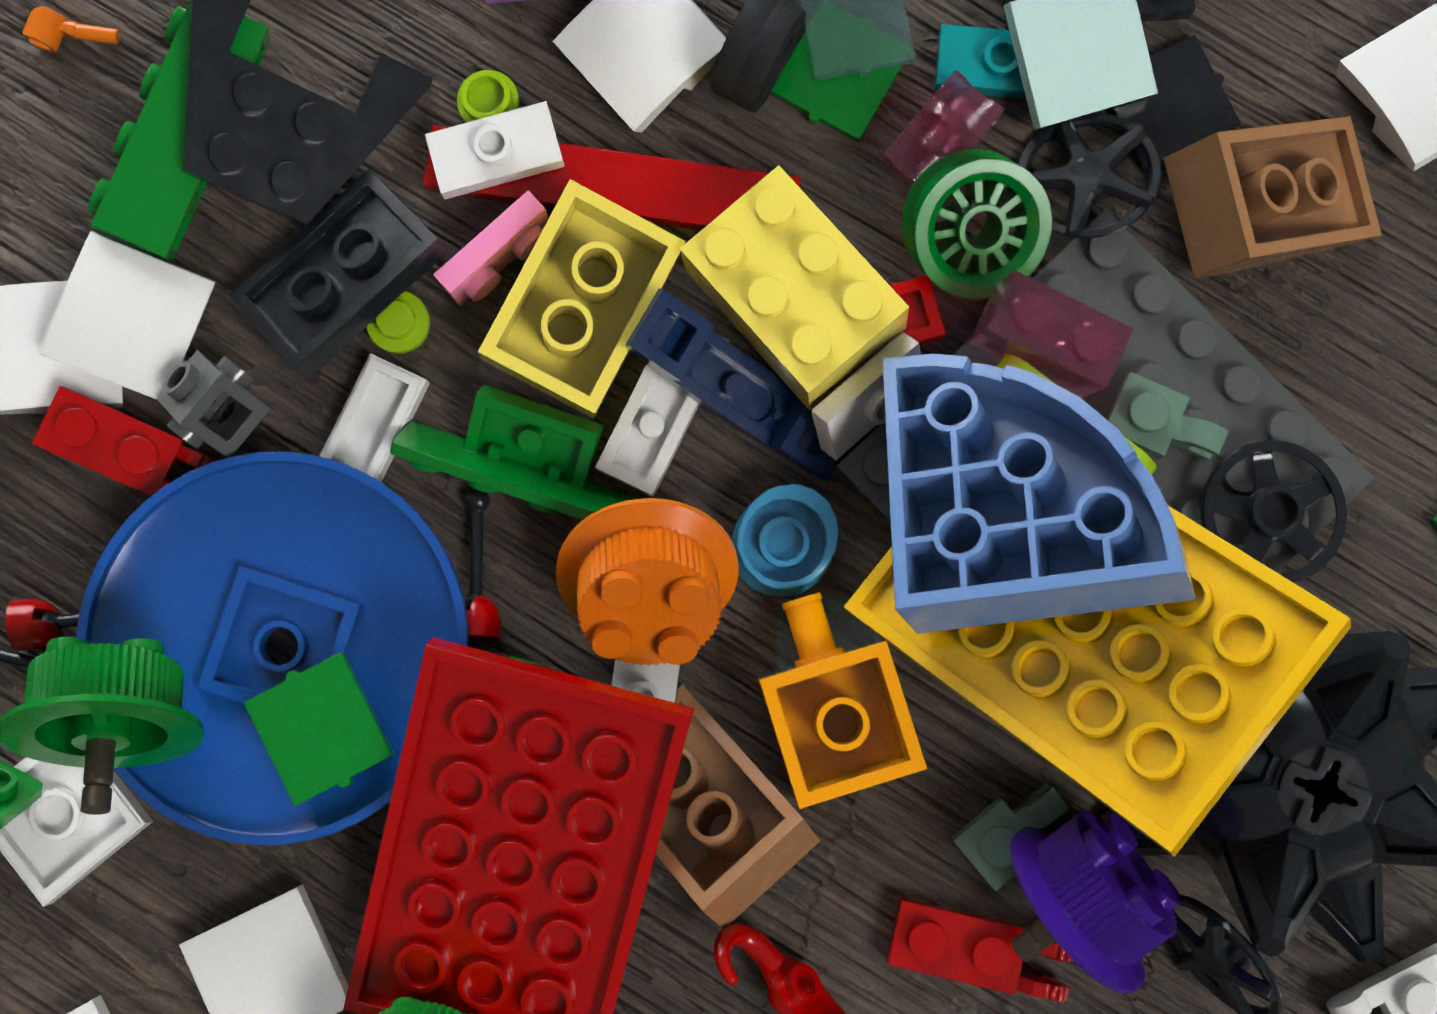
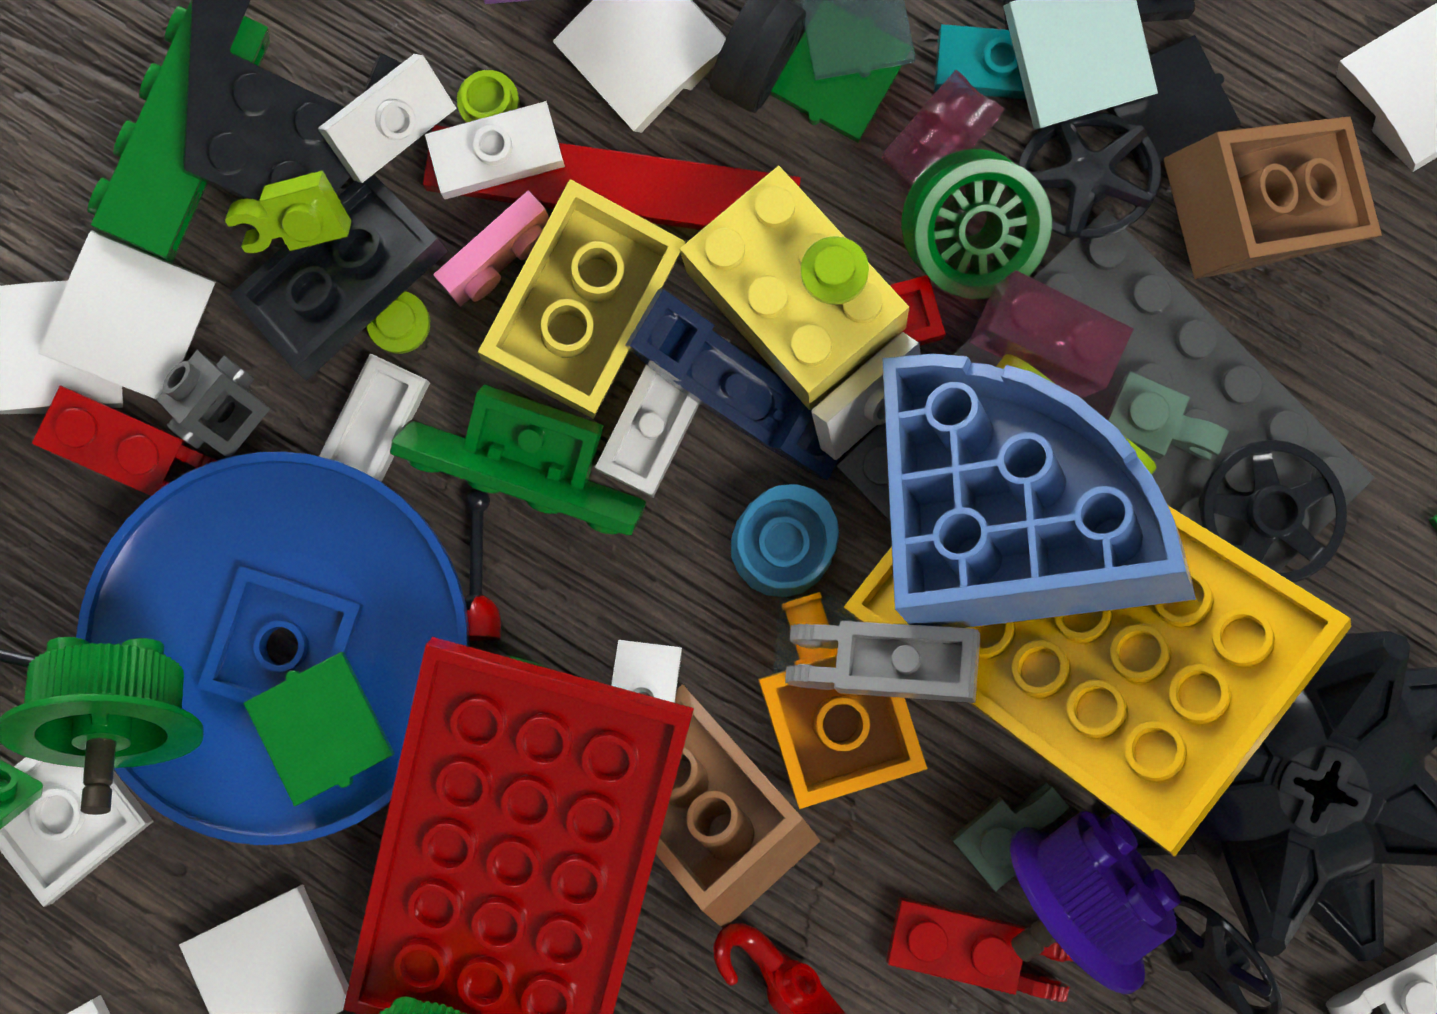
red hinge [5,598,79,651] -> none
orange hand [22,6,120,53] -> none
orange piece [556,498,739,666] -> none
none -> lime plate [225,170,352,253]
none -> white plate [318,54,457,183]
none -> light grey hinge [785,621,980,703]
none -> lime plate [801,236,869,305]

